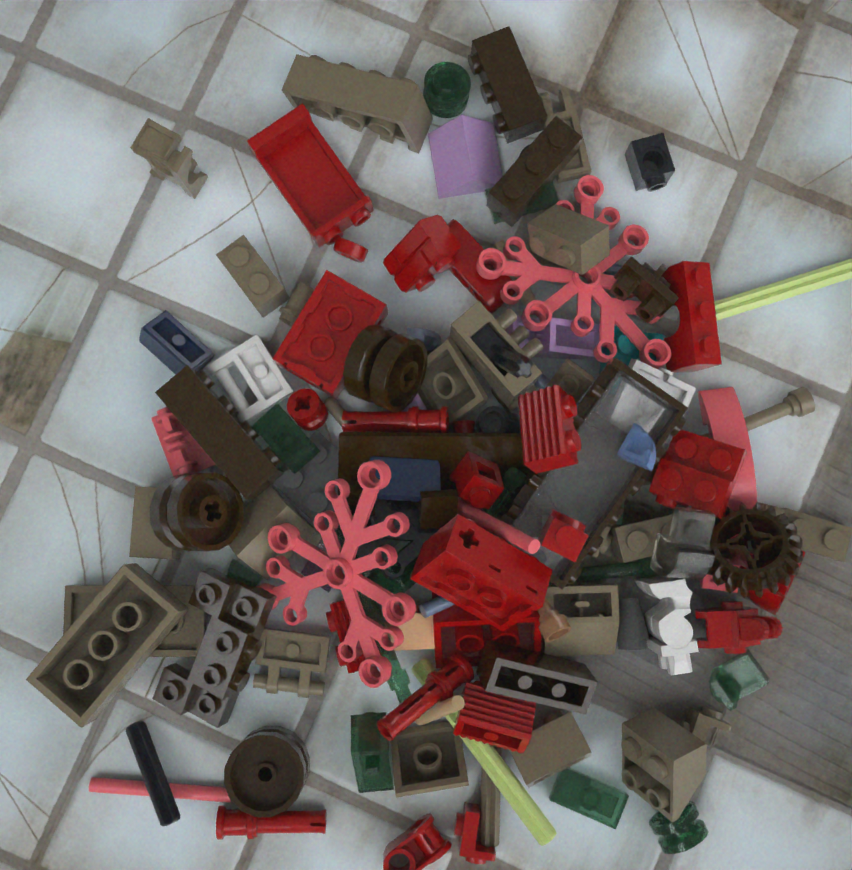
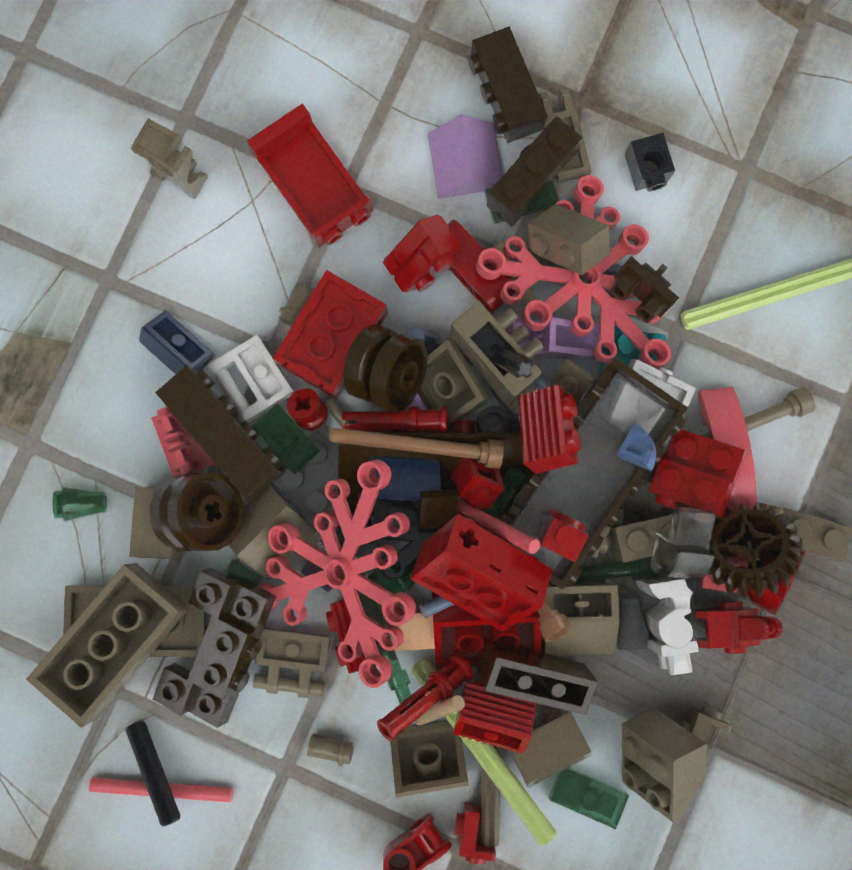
dark tan brick [216,235,290,318] -> none
red pin [216,805,327,840] -> none
dark brown wheel [224,726,310,817] -> none
dark tan wedge [282,54,433,154] -> none
red tile [333,237,368,263] -> none
clear green slope [351,712,394,793] -> none
clear green wheel [423,62,471,118] -> none
clear green wheel [649,801,709,854] -> none
red arch [661,261,722,372] -> none
clear green bracket [709,649,770,711] -> none
none -> clear green cone [53,487,107,522]
none -> dark tan pin [307,733,354,767]
none -> medium nougat piece [328,428,504,469]

